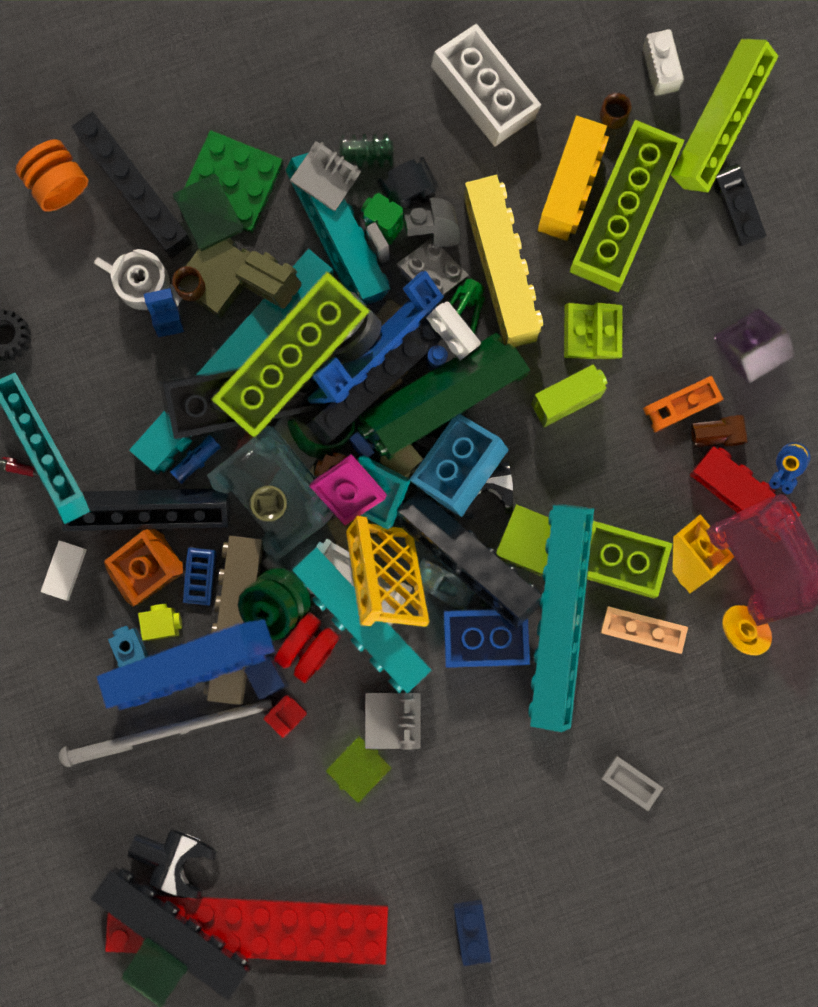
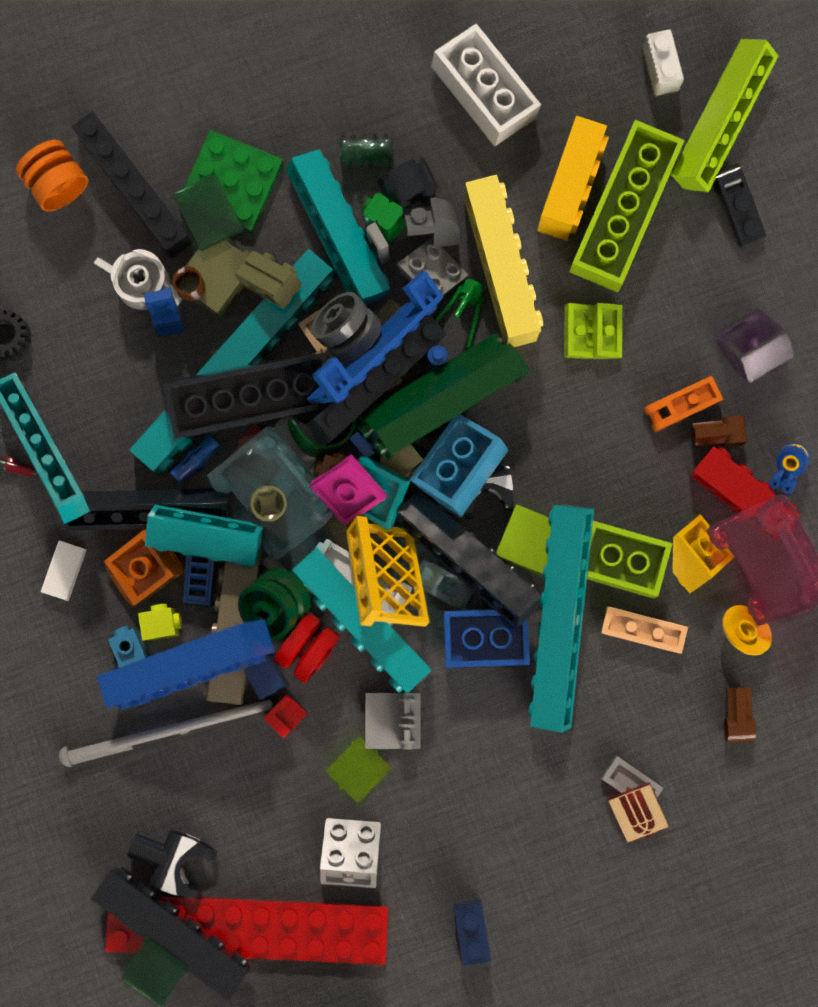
lime brick [212,272,370,438] -> none
light grey hinge [290,141,361,211] -> none
white bracket [426,302,481,361] -> none
lime brick [531,364,607,428] -> none
reddish brown piece [600,93,631,129] -> none
none -> teal brick [145,505,263,567]
none -> bracket [320,818,381,888]
none -> piece [607,782,670,844]
none -> reddish brown piece [724,688,756,742]

